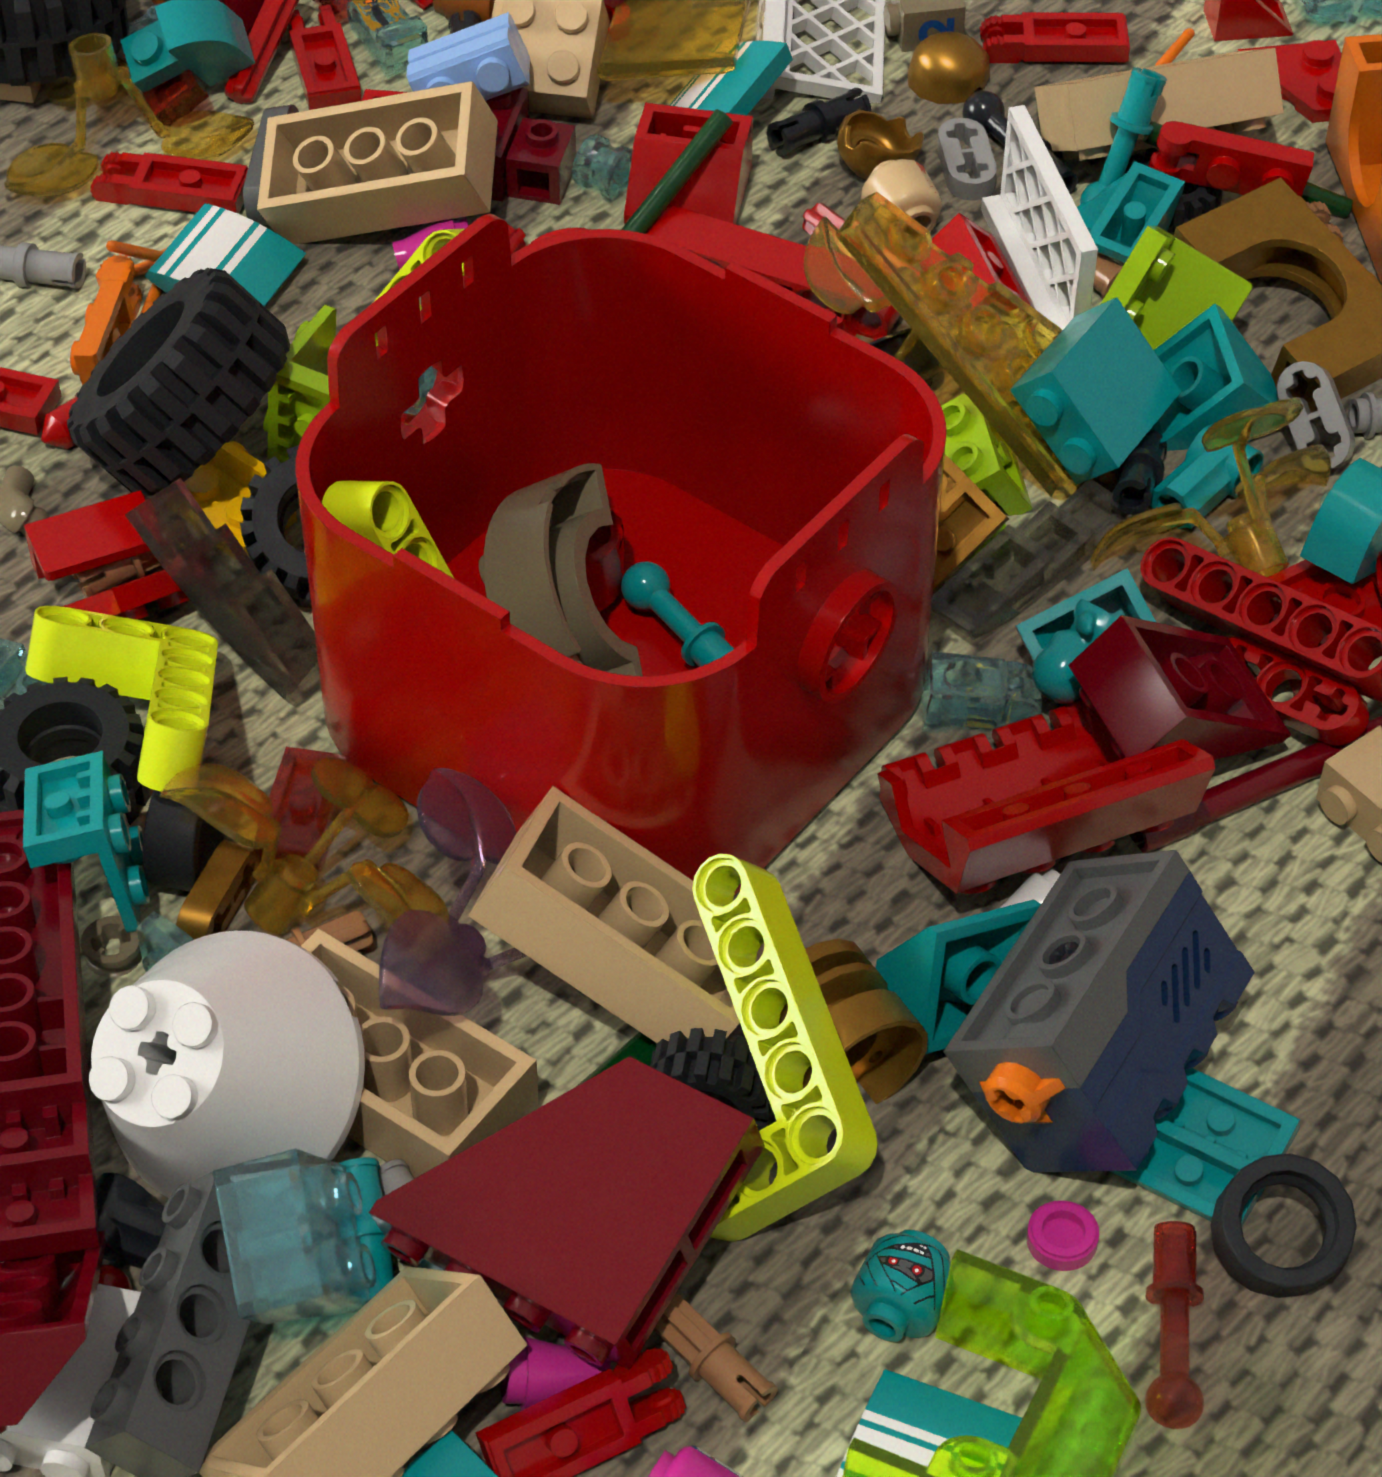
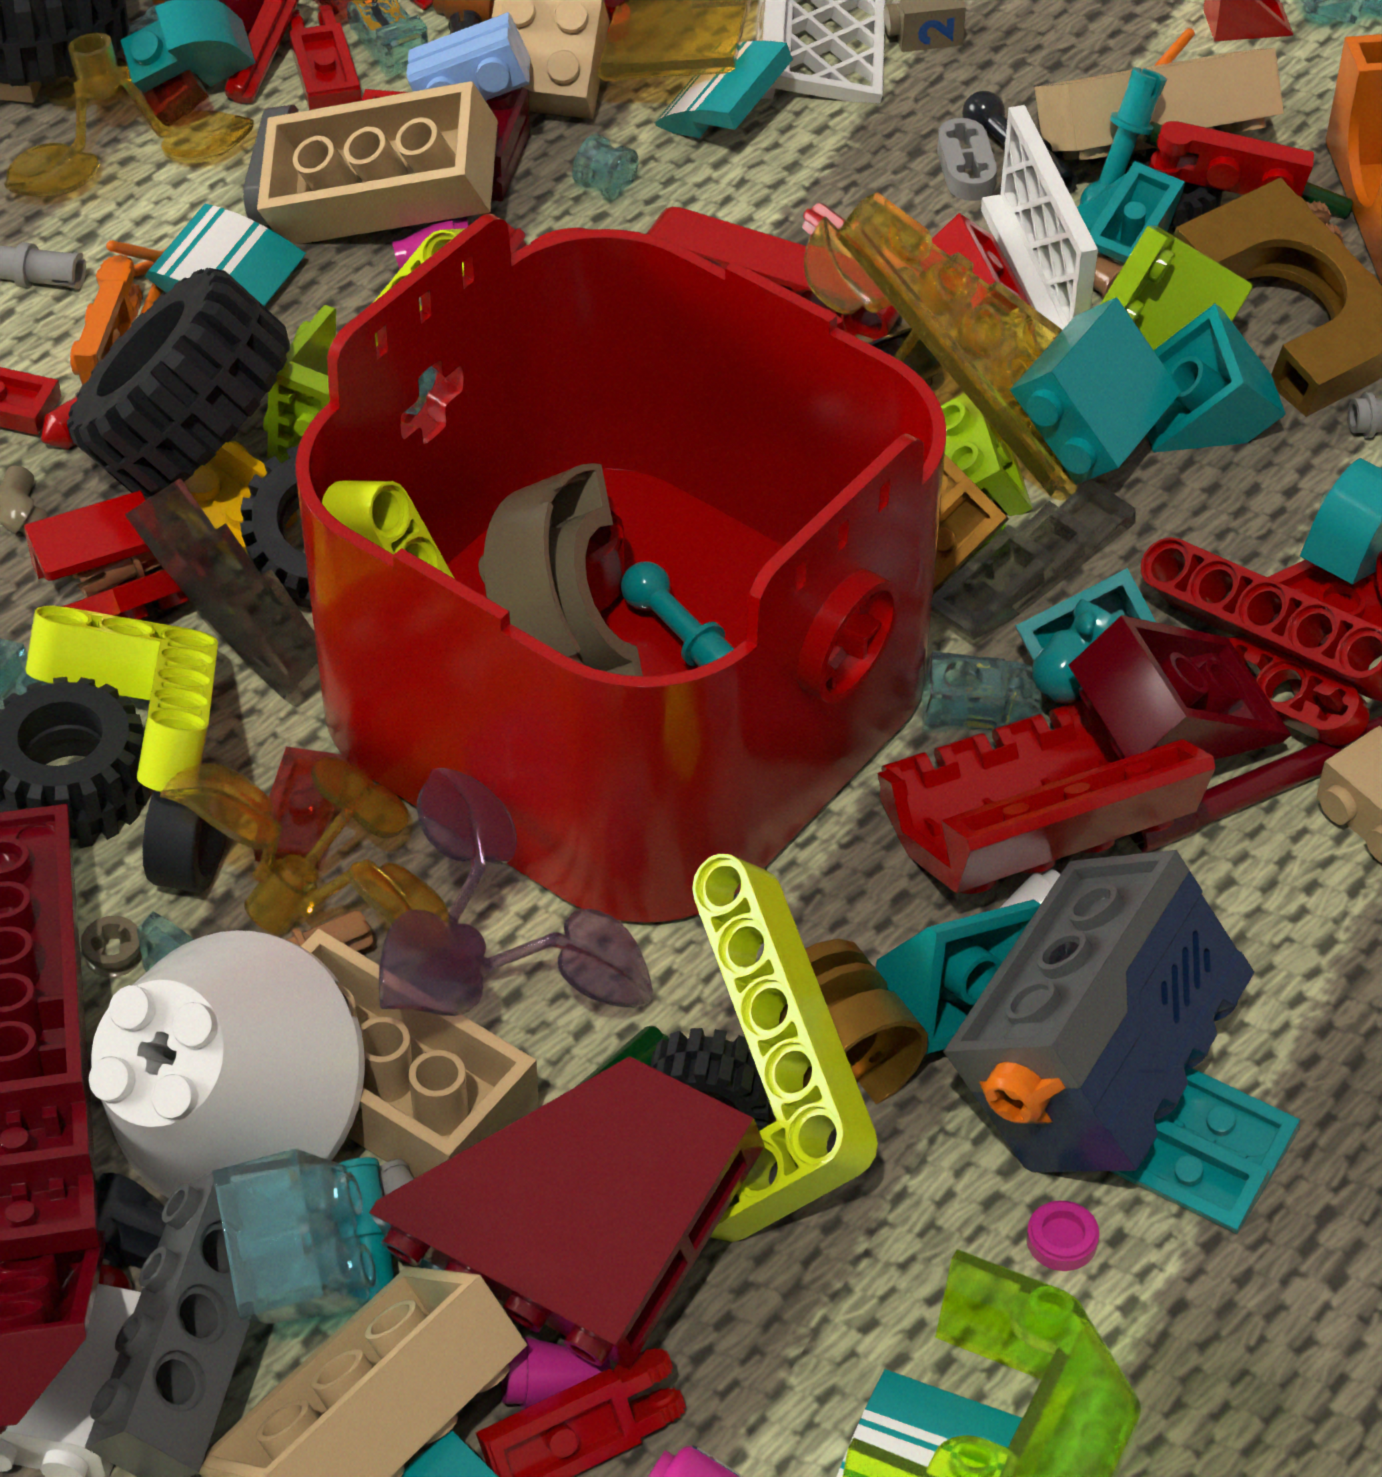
teal bracket [23,751,150,933] -> none
red hinge [90,151,248,214] -> none
pearl gold beam [174,840,260,946] -> none
tan brick [468,786,765,1043] -> none
dark red brick [506,118,576,205] -> none
dark green piece [621,109,733,234] -> none
red slope [624,103,753,224] -> none
medium nougat axle [654,1294,778,1423] -> none
black pin [766,87,872,156] -> none
pearl gold hair [837,110,924,180] -> none
teal head [850,1230,958,1342] -> none
tan head [861,159,942,243] -> none
pearl gold hair [908,31,990,104] -> none
red hinge [979,12,1130,63] -> none
clear yellow plant [1090,397,1331,577] -> none
black pin [1112,429,1167,515] -> none
clear red pin [1145,1221,1204,1429] -> none
teal piece [1150,424,1264,529] -> none
black tyre [1210,1153,1357,1298] -> none
red wing [1238,40,1342,123] -> none
light grey beam [1277,361,1355,470] -> none

